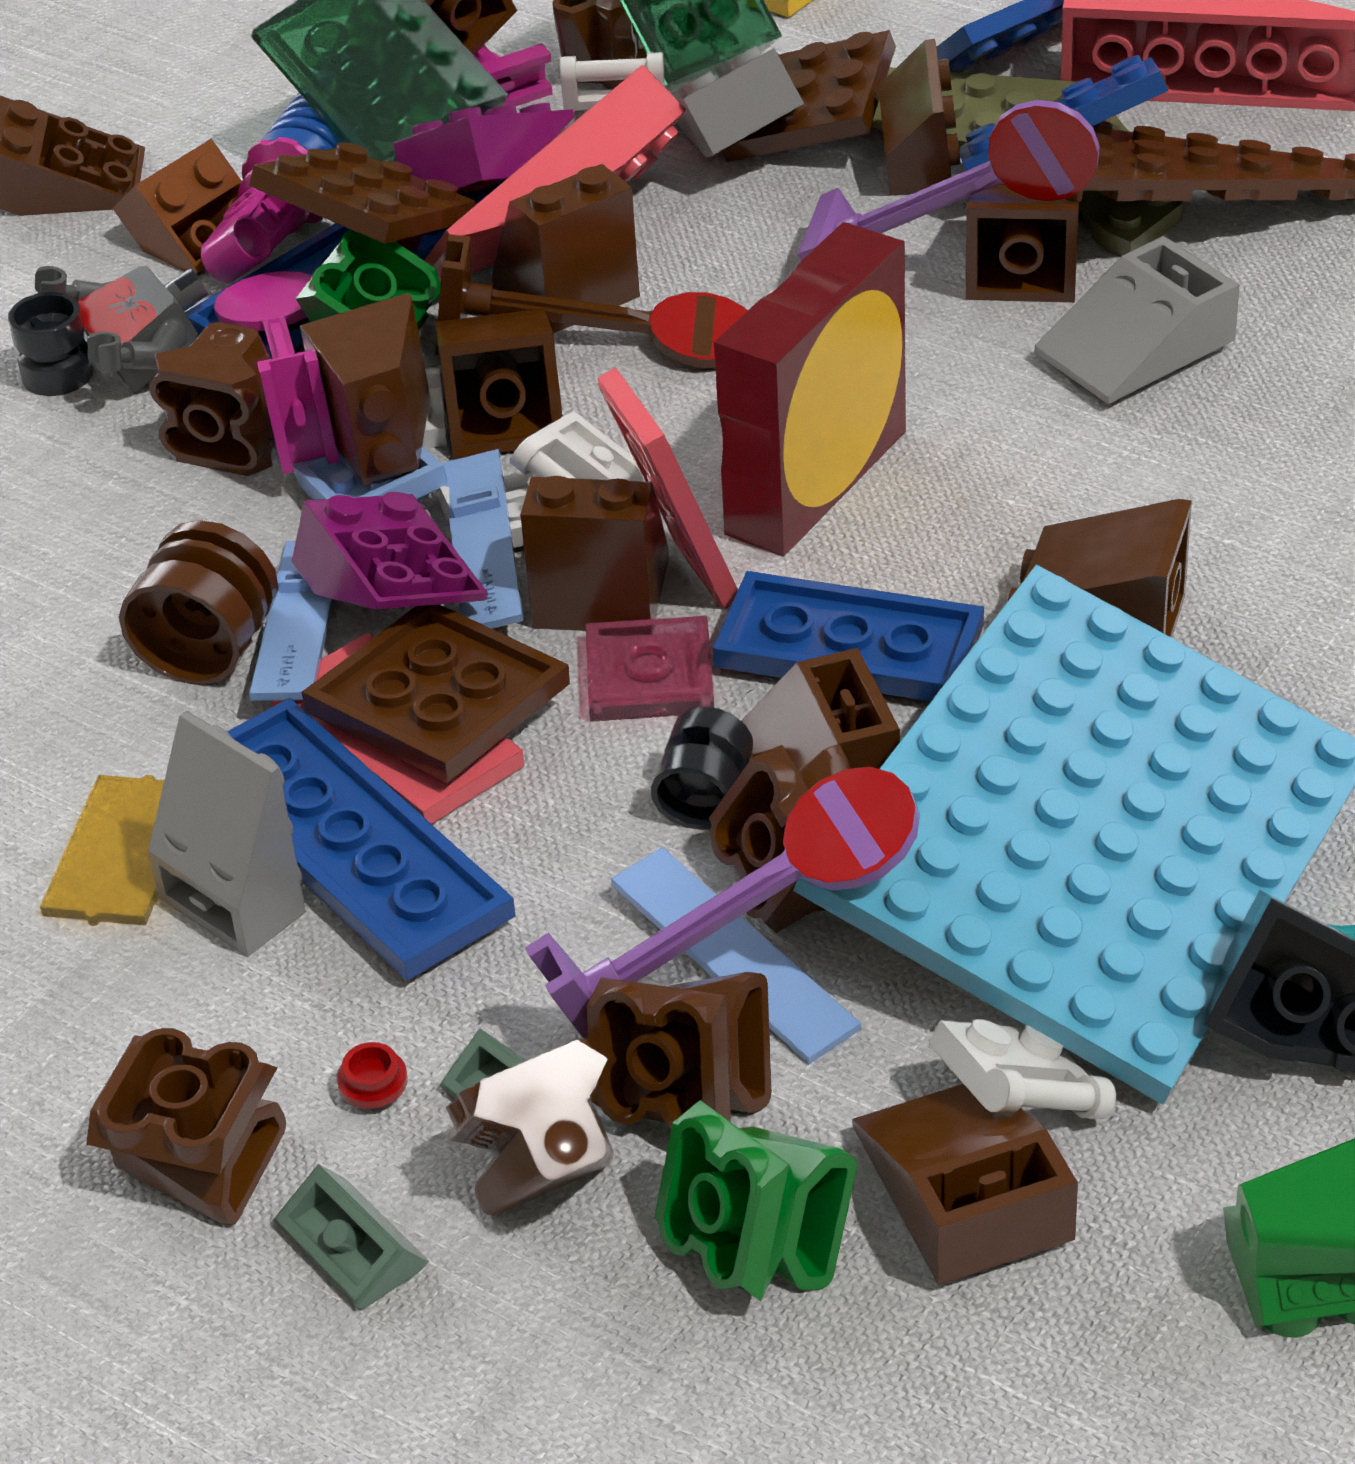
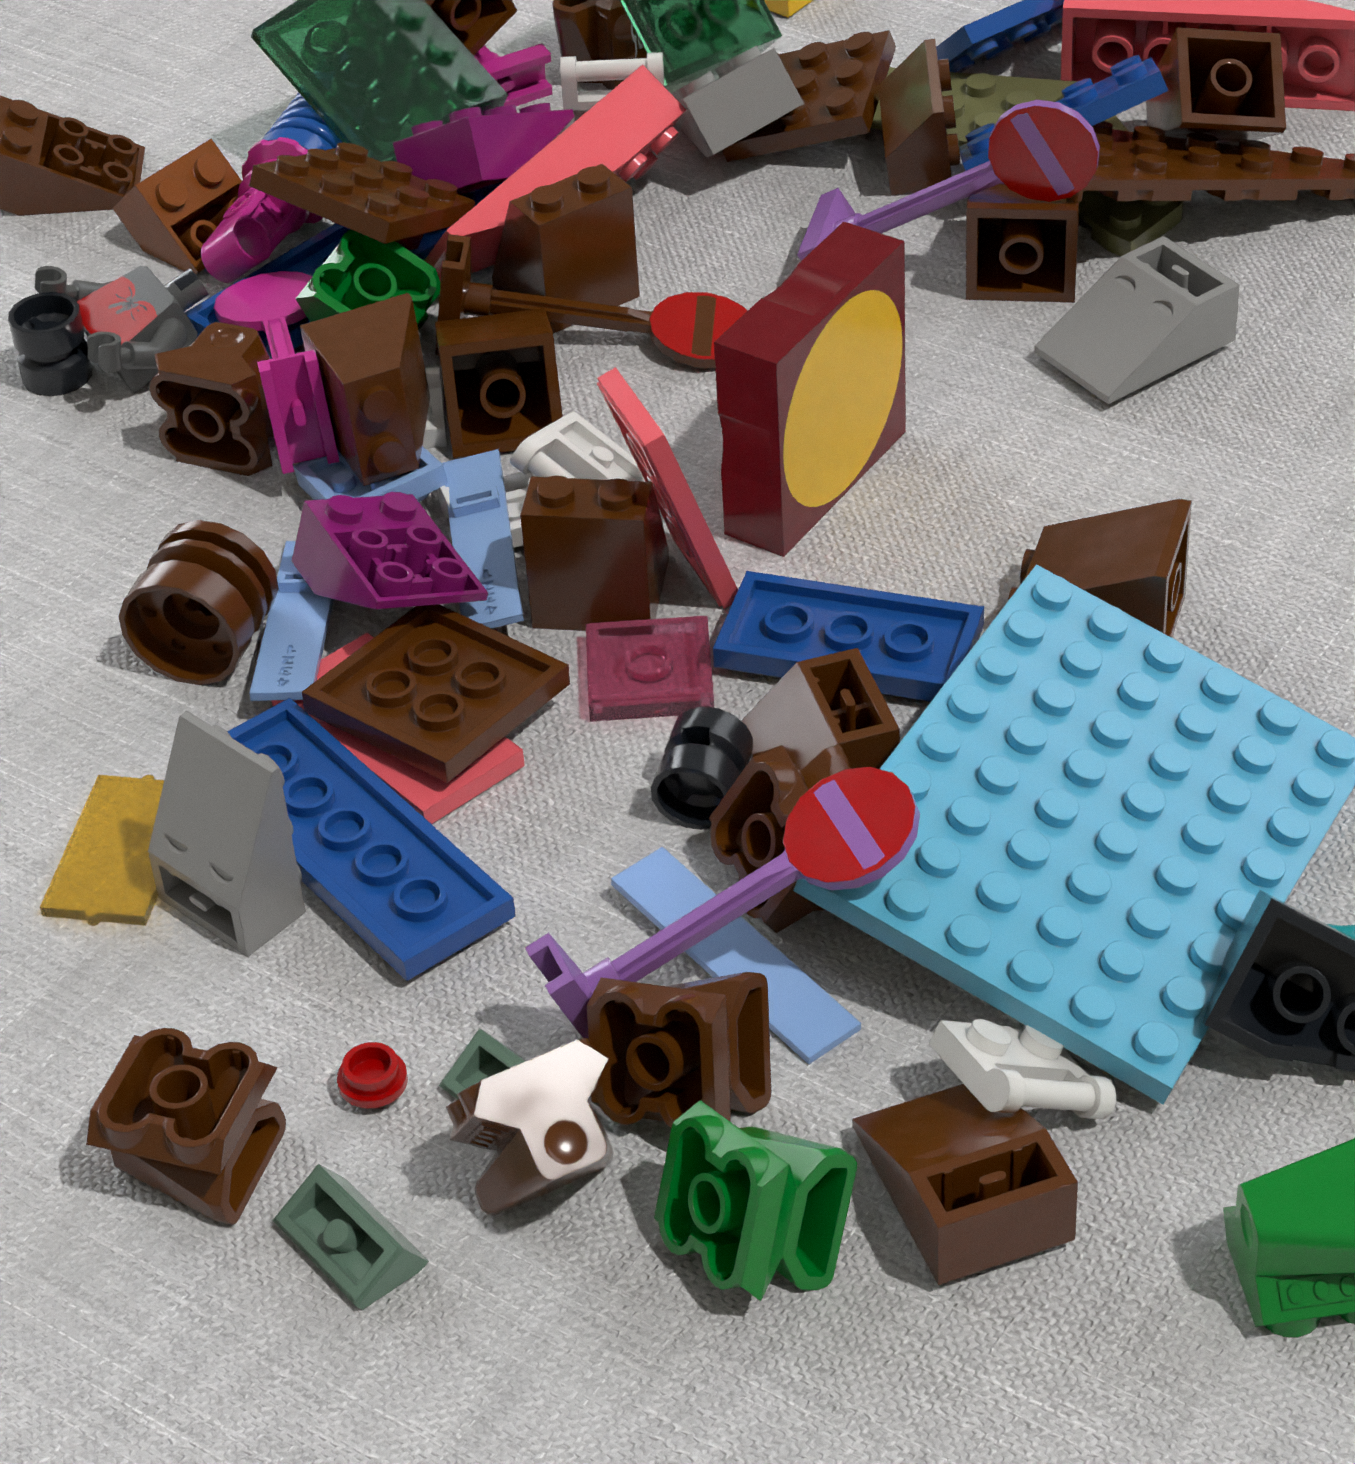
none -> reddish brown slope [1146,27,1286,142]

